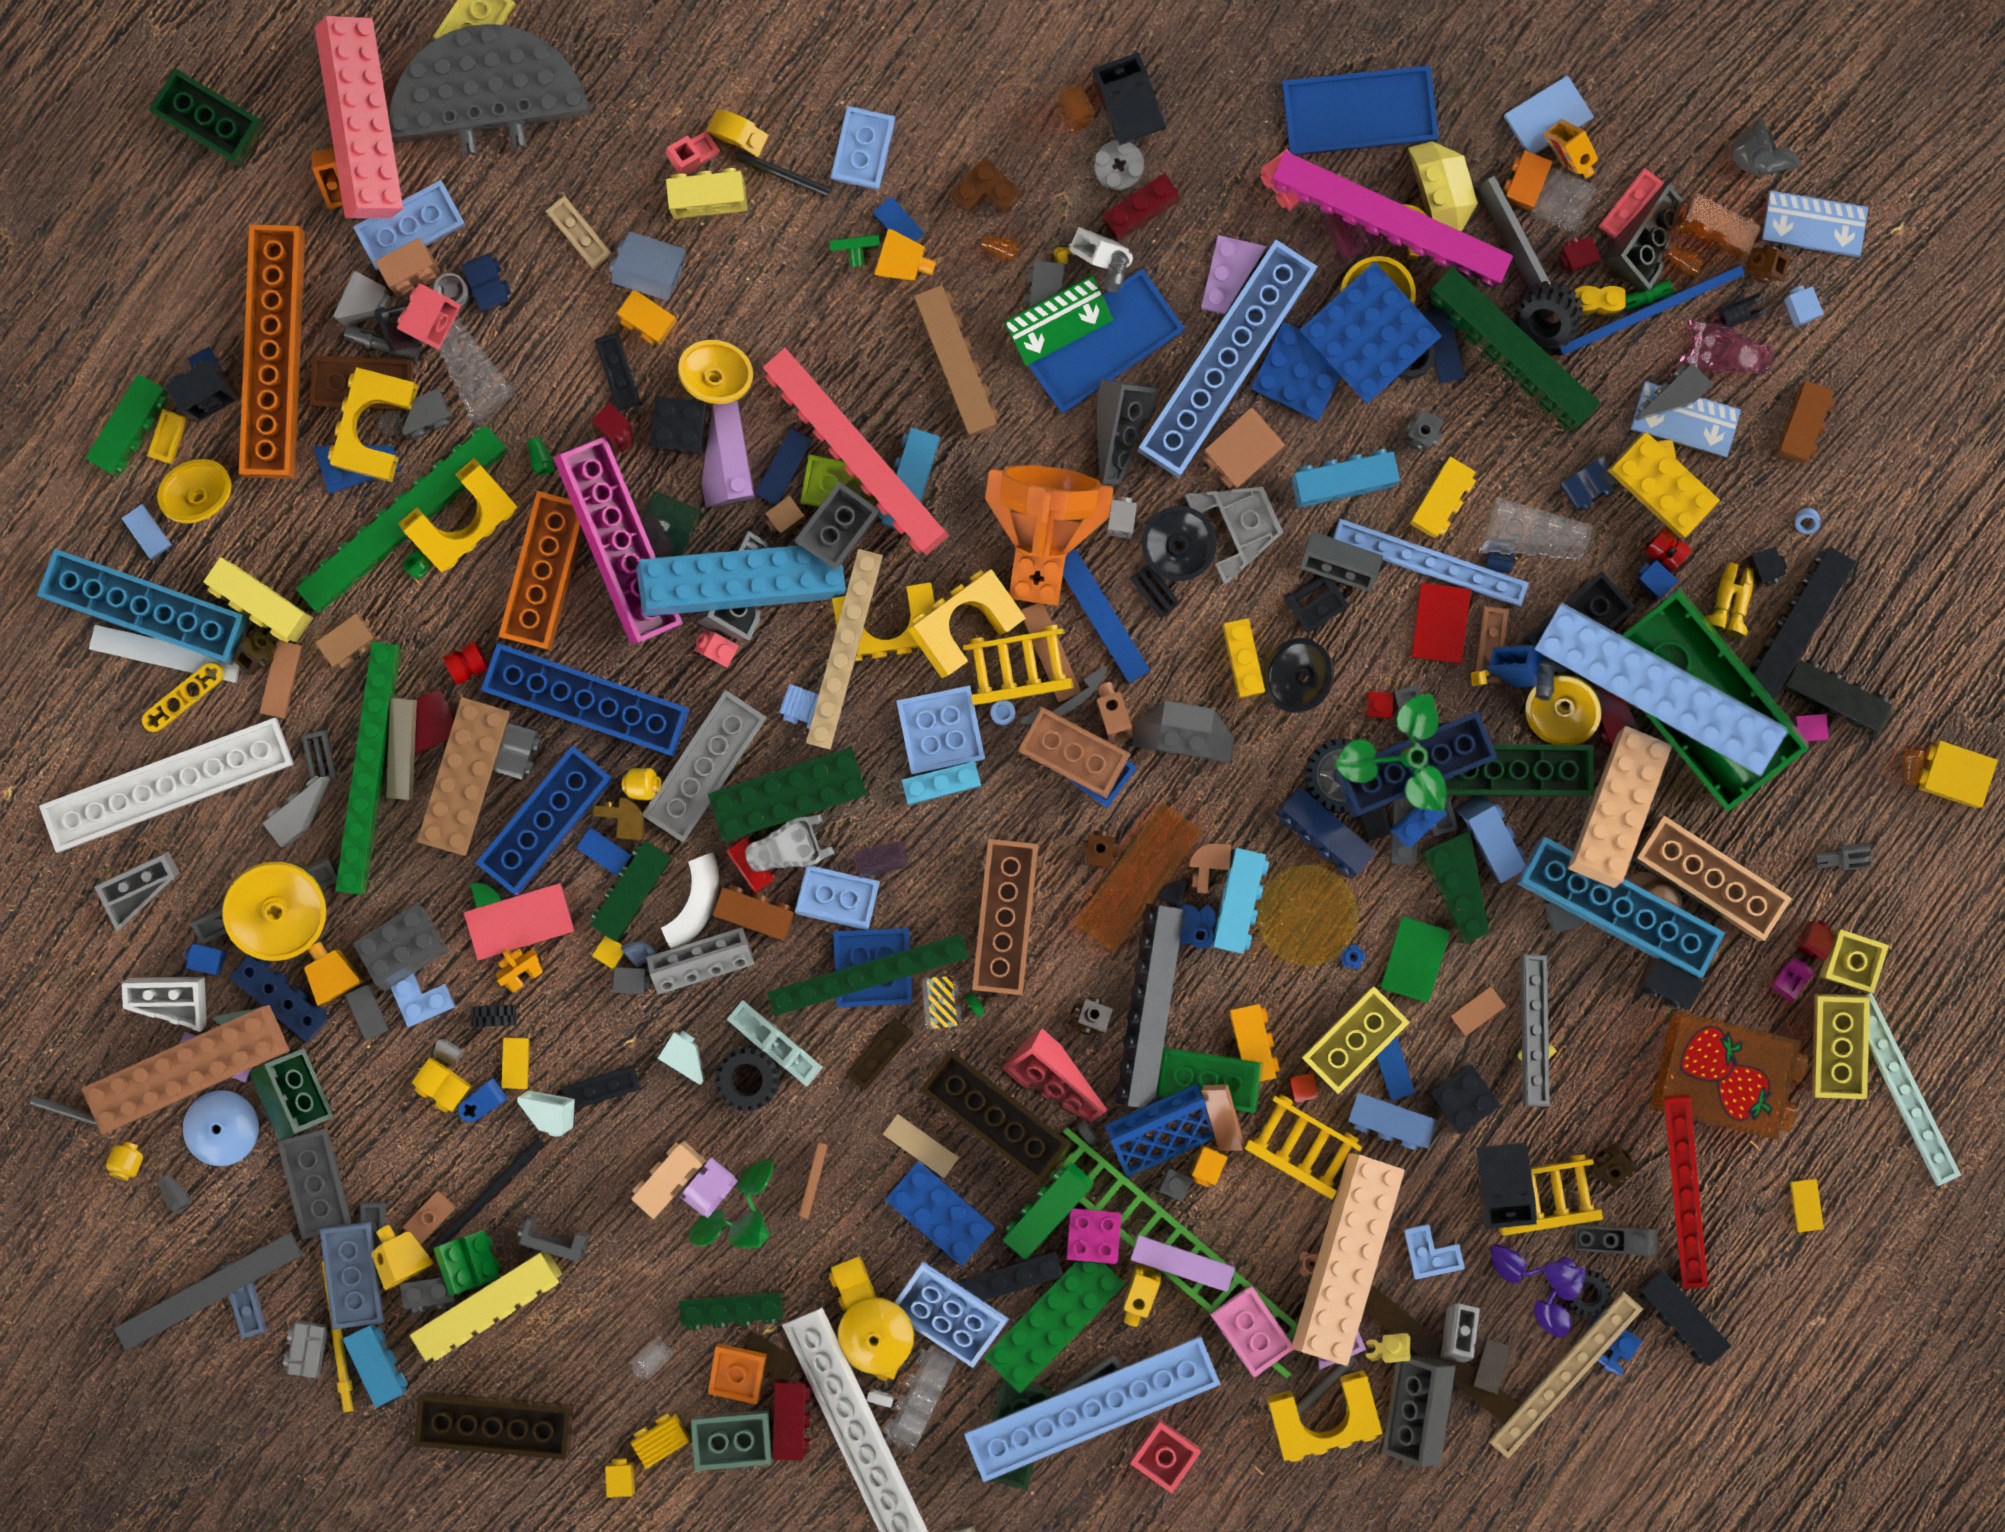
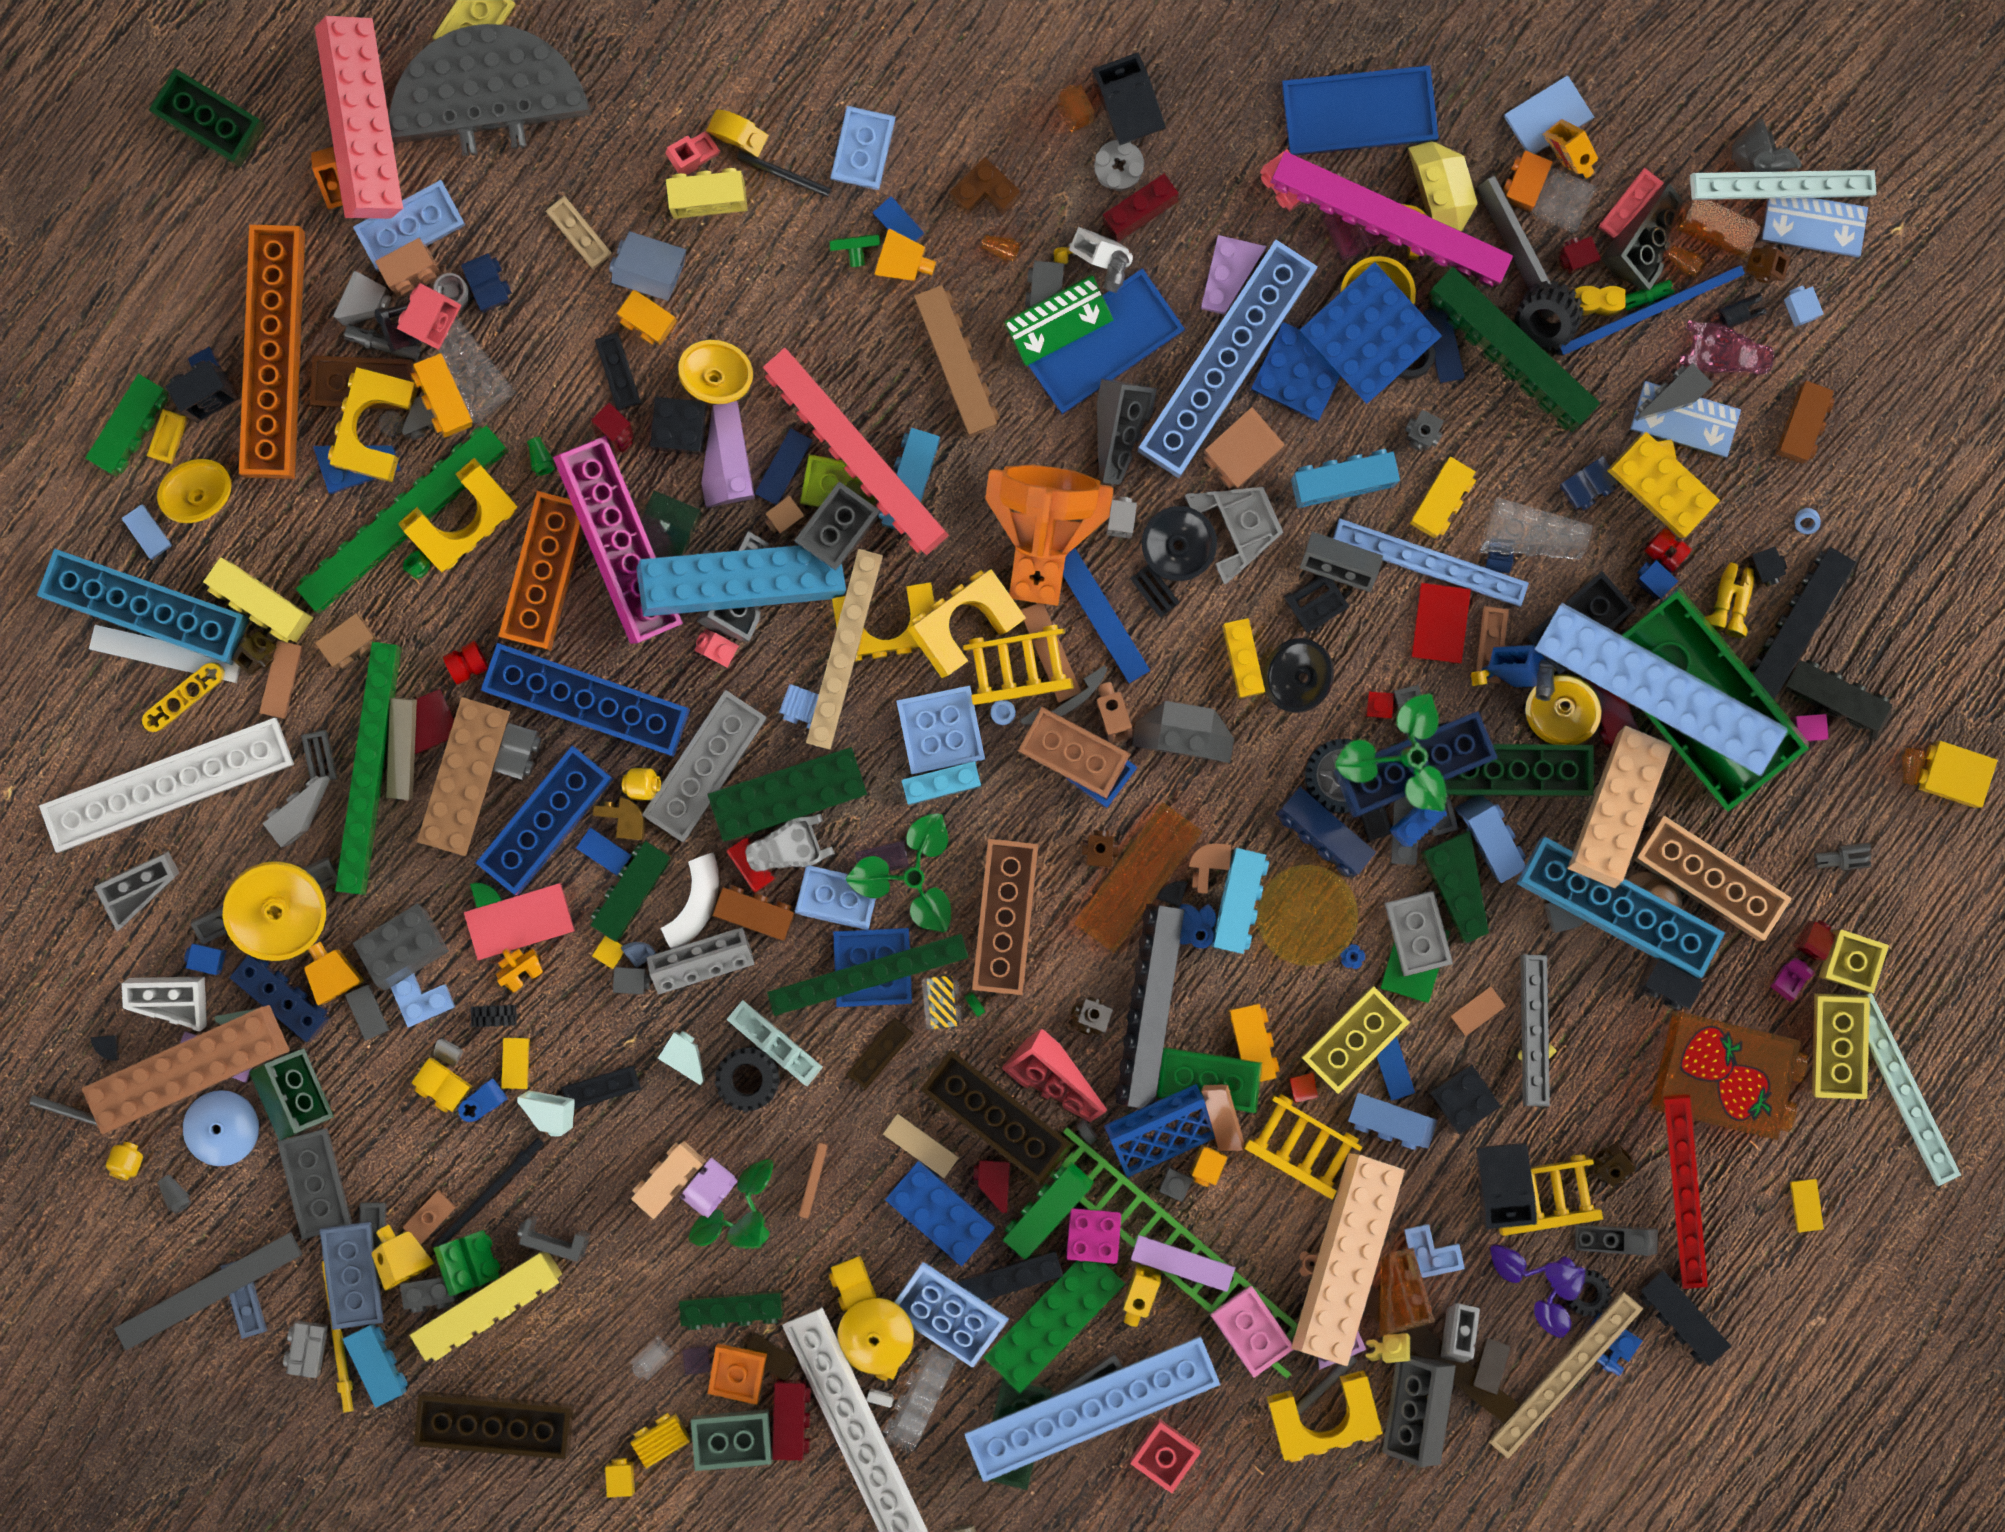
none -> black tile [90,1035,119,1061]
none -> light orange brick [411,353,472,438]
none -> tile [682,1346,711,1375]
none -> green plant [846,813,951,933]
none -> dark red slope [973,1159,1010,1213]
none -> clear orange wedge [1379,1248,1435,1338]
none -> light grey tile [1384,891,1453,976]
none -> light aqua tile [1690,170,1877,200]

